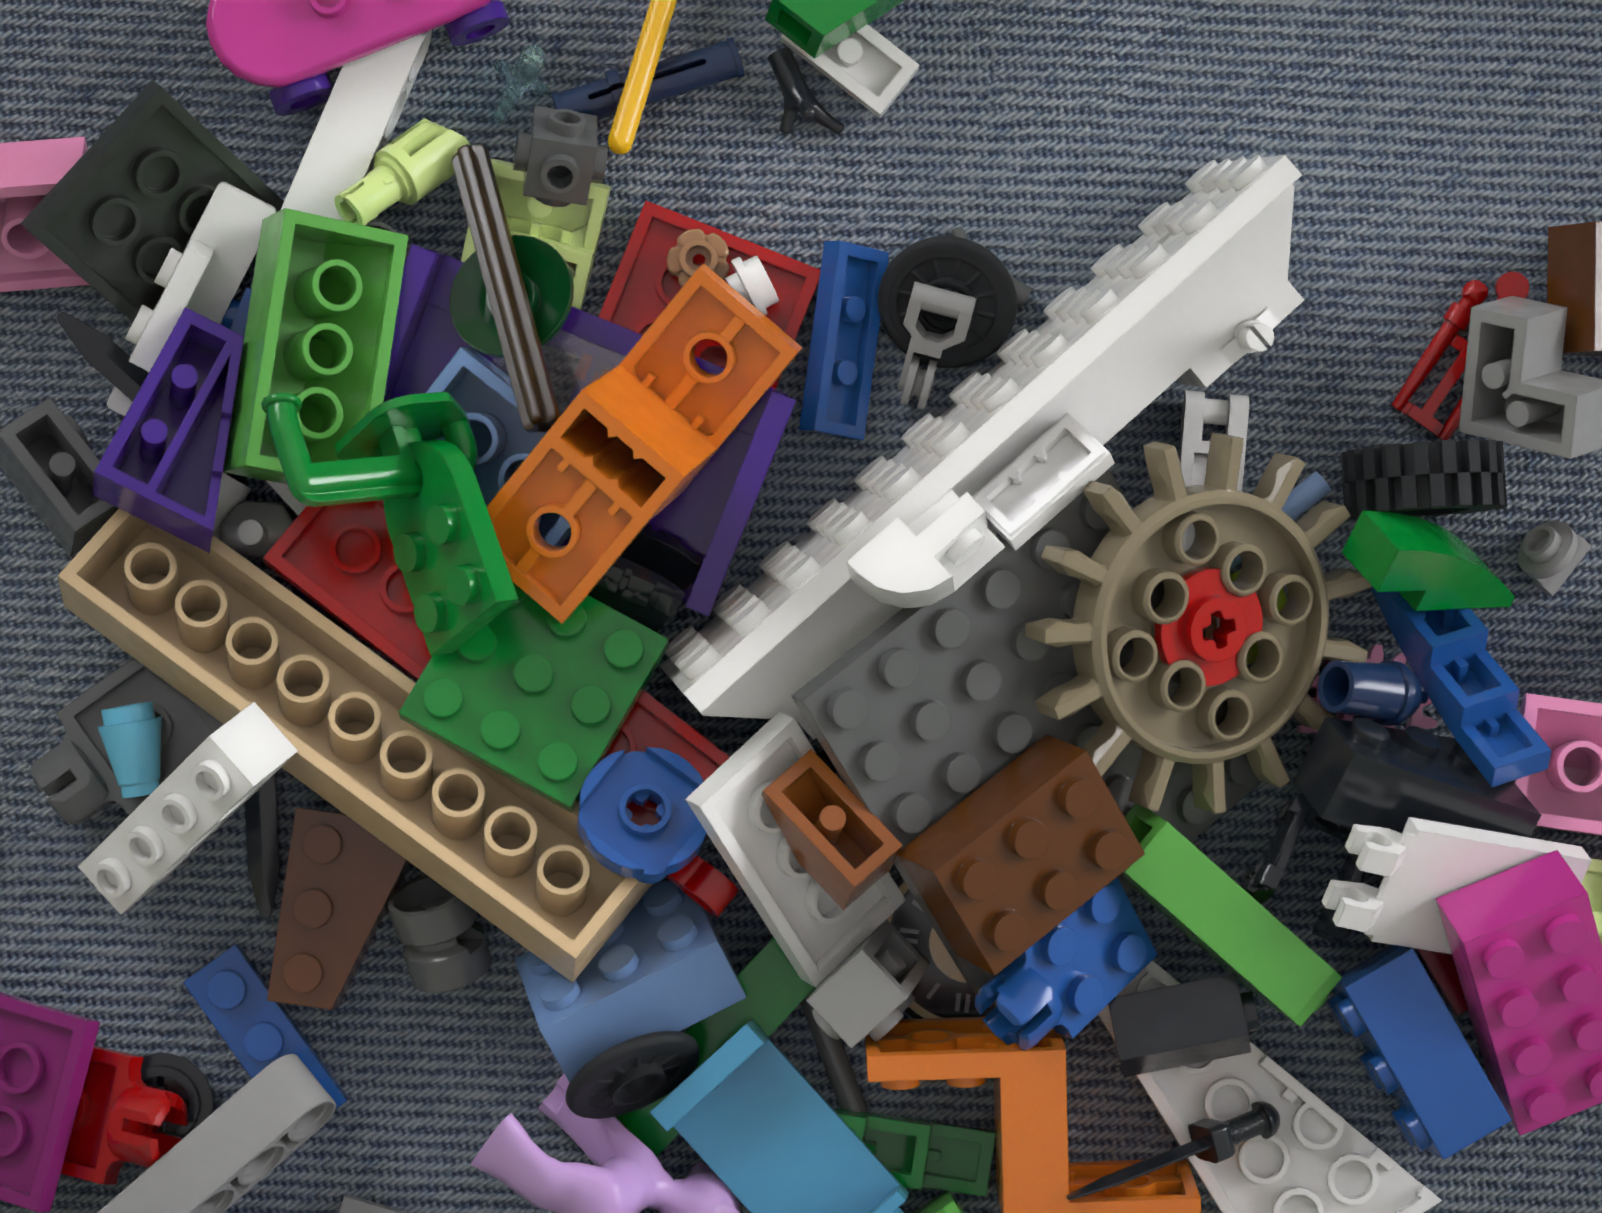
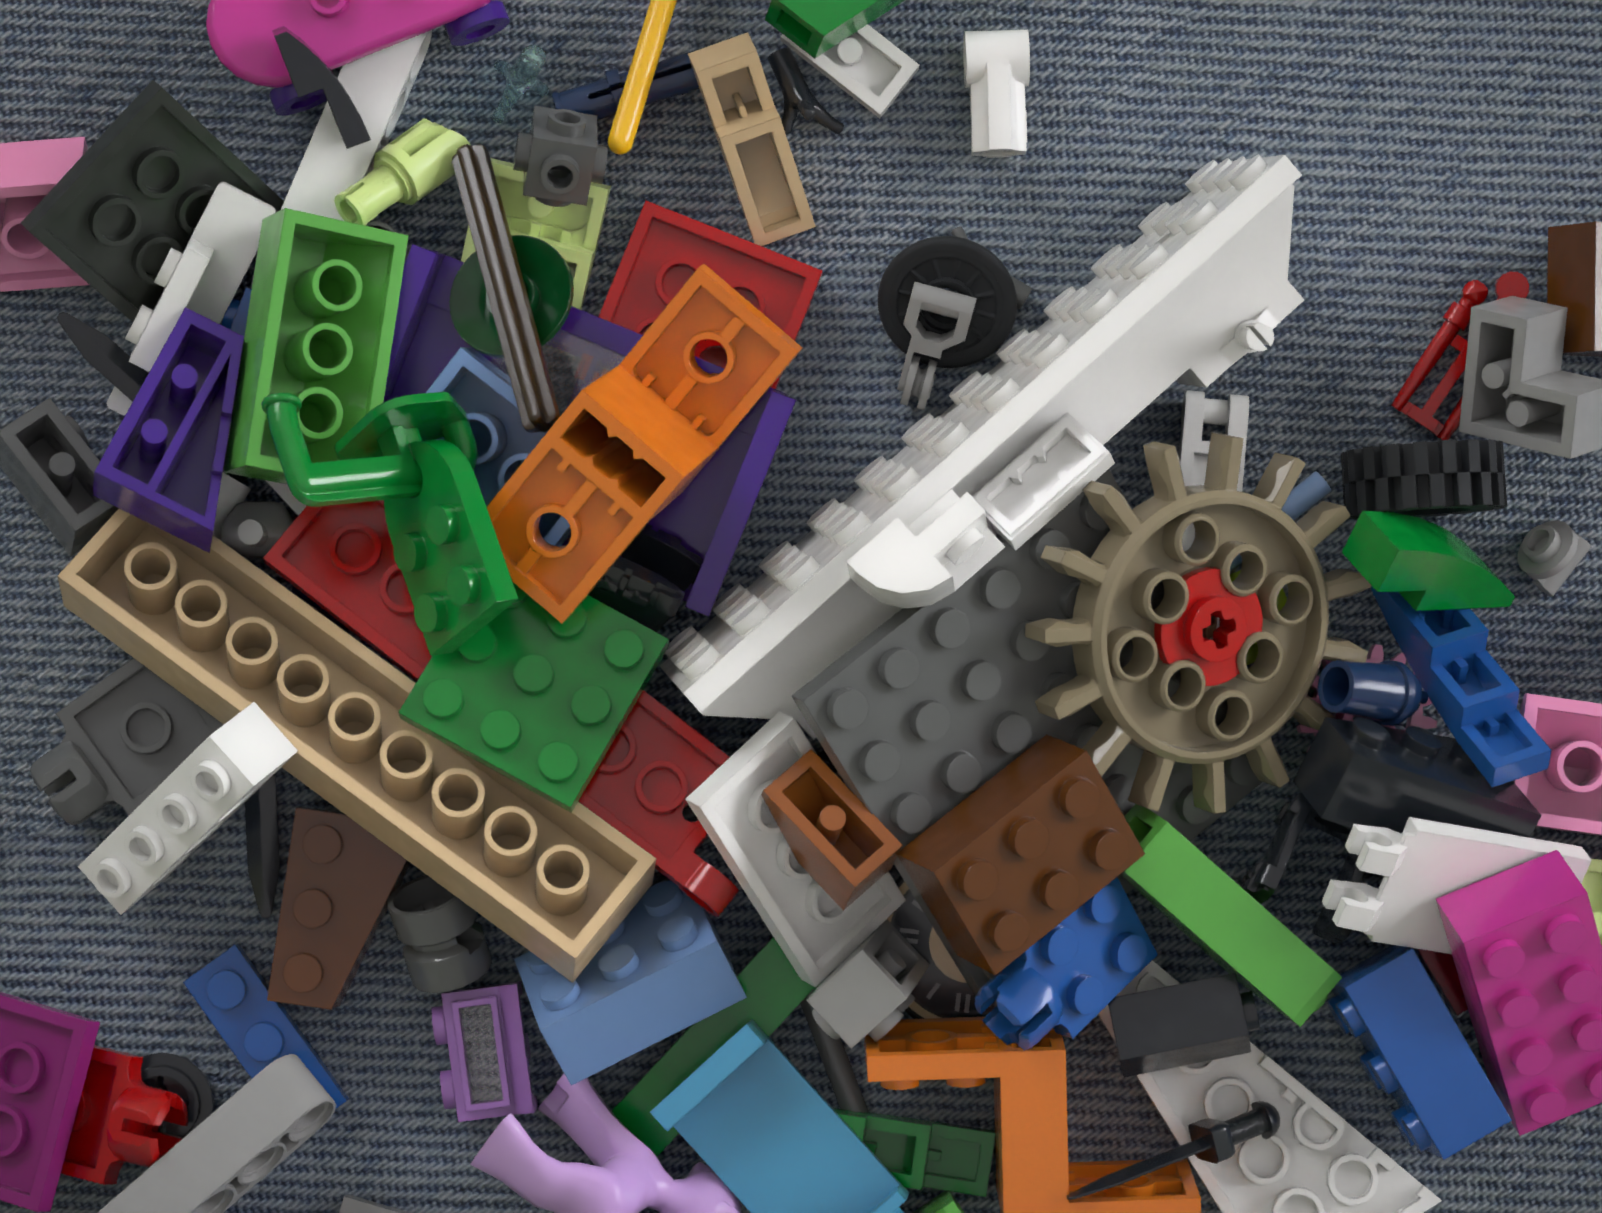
medium azure cone [97,701,162,798] -> none
black wheel [565,1031,700,1119] -> none
blue plate [577,747,707,884] -> none
medium nougat plate [667,229,730,287] -> none
white plate [725,255,779,315] -> none
blue plate [799,240,889,441] -> none
none -> black slope [272,26,371,149]
none -> medium lavender window [432,981,538,1122]
none -> tan slope [688,32,816,246]
none -> white piece [963,30,1030,158]

